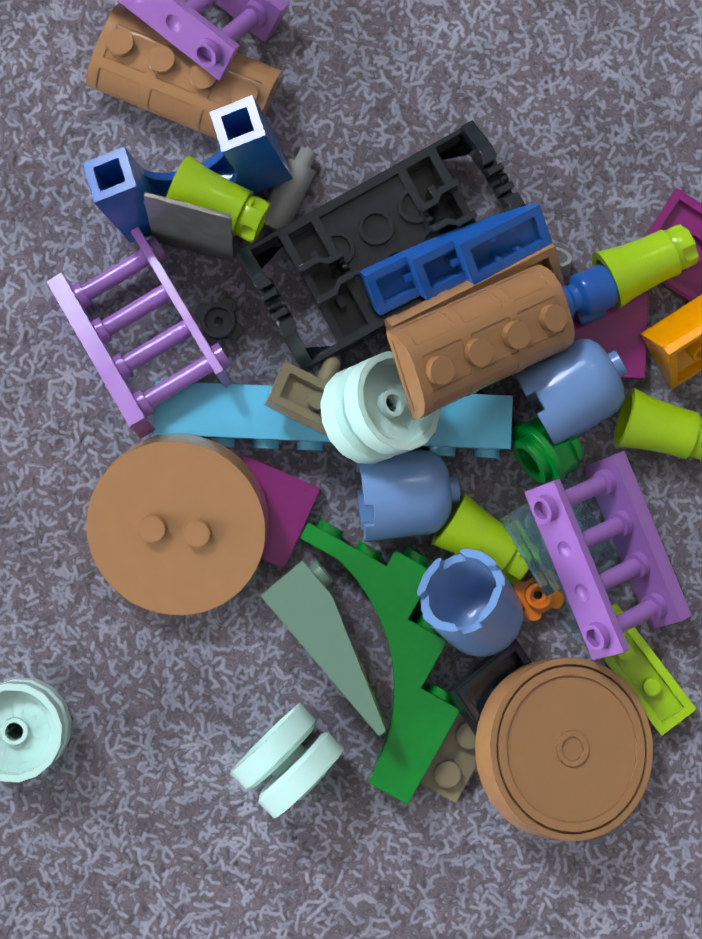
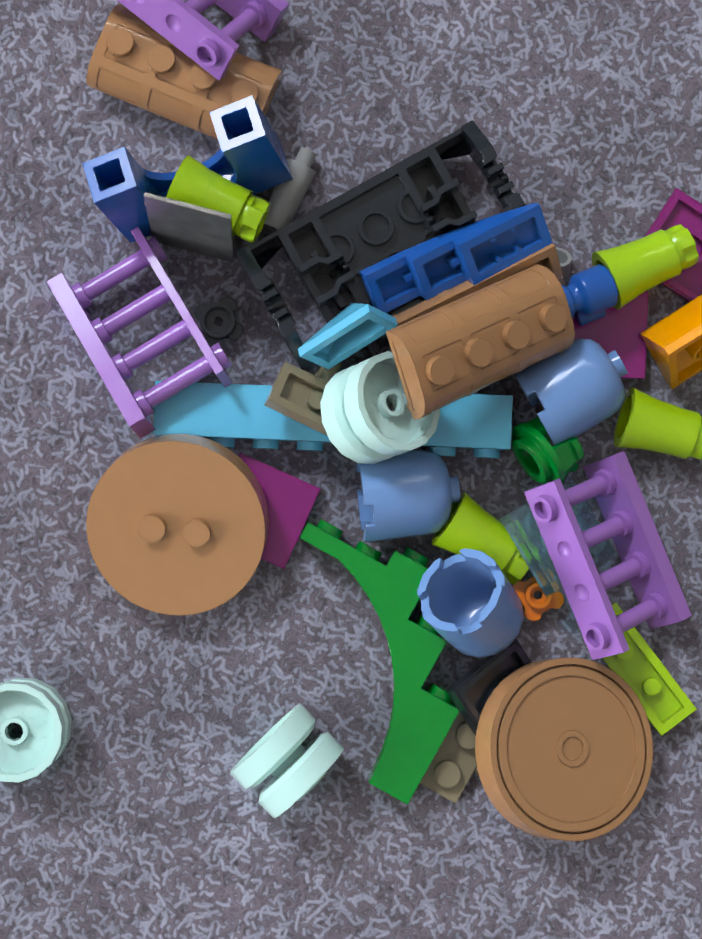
sand green slope [261,558,386,736] -> none
none -> medium azure slope [298,303,398,370]

